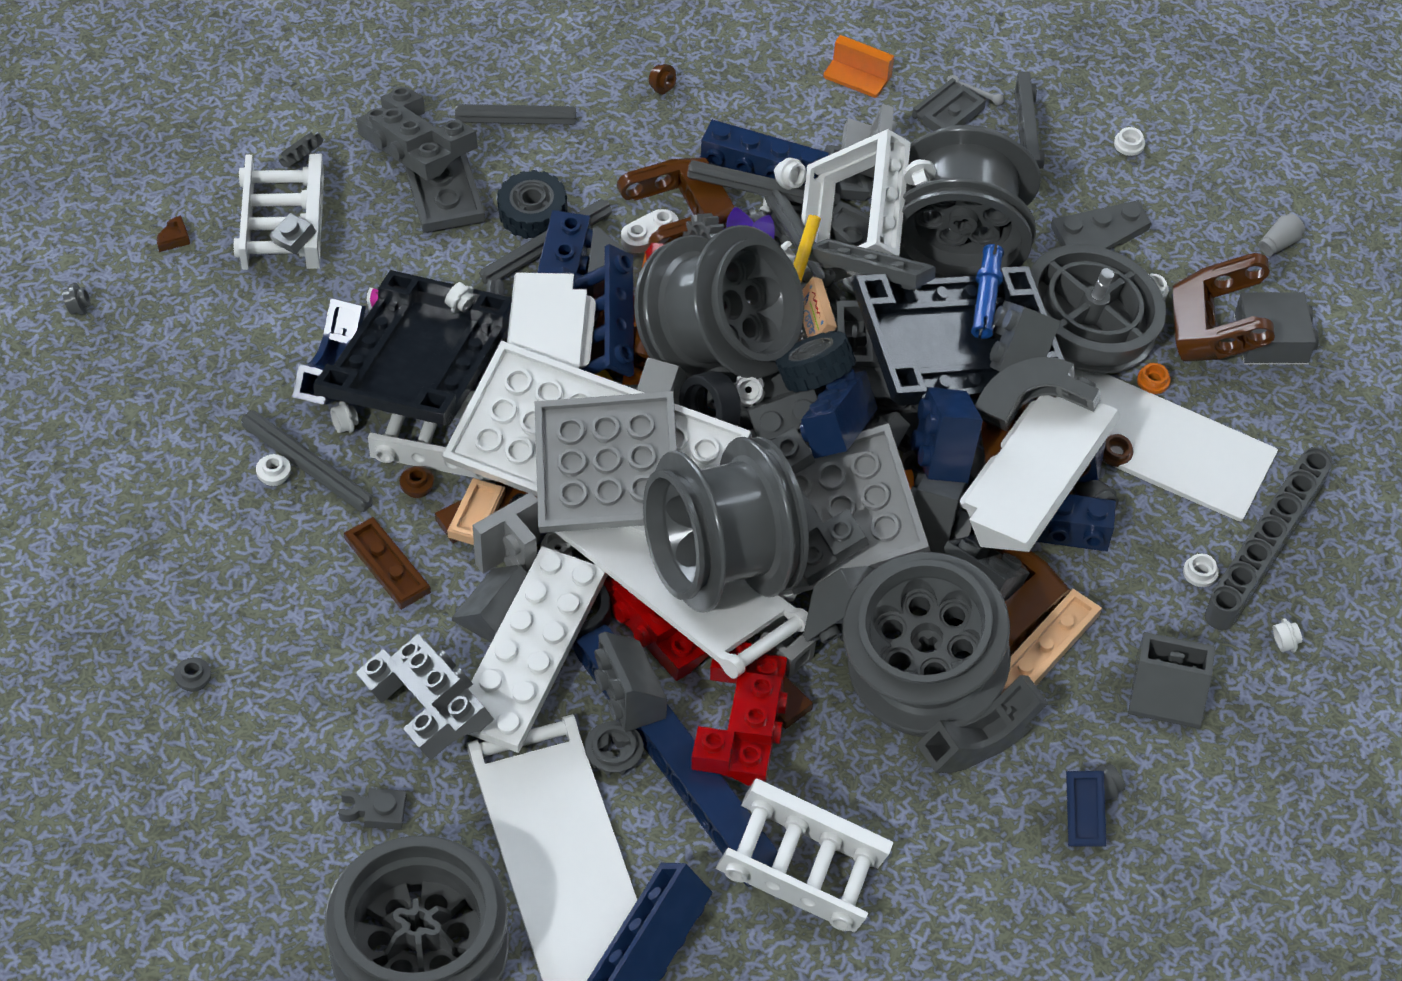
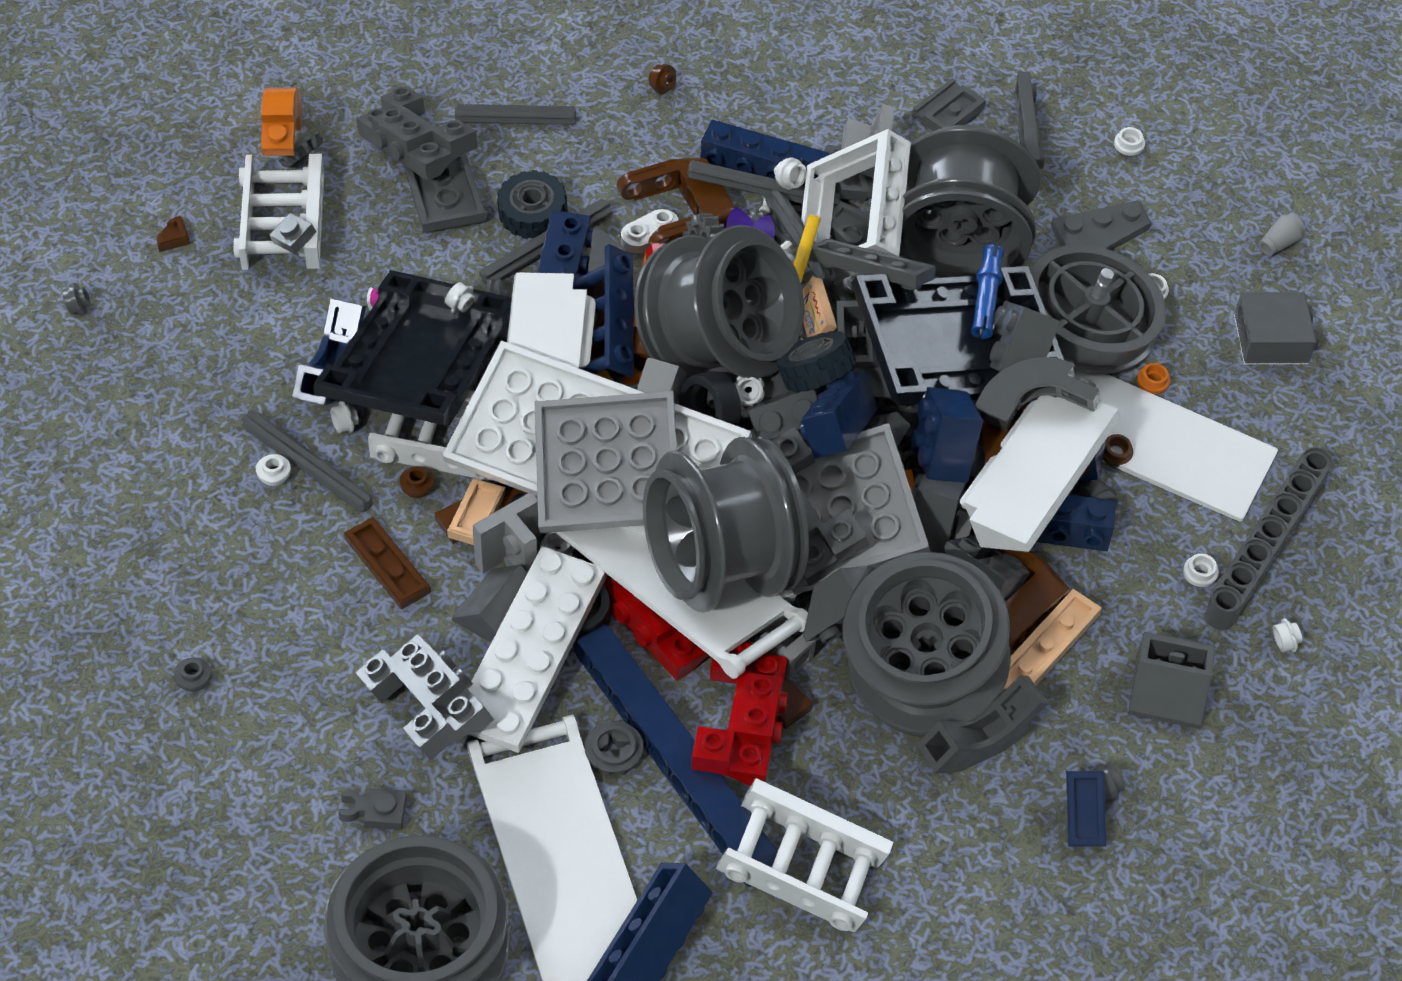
dark grey slope [594,632,667,732] -> none
orange panel [823,35,894,98] -> none
white plate [903,159,936,186] -> none
light grey hinge [947,75,1004,106] -> none
reddish brown connector [1173,253,1275,362] -> none
none -> orange arch [261,88,302,156]

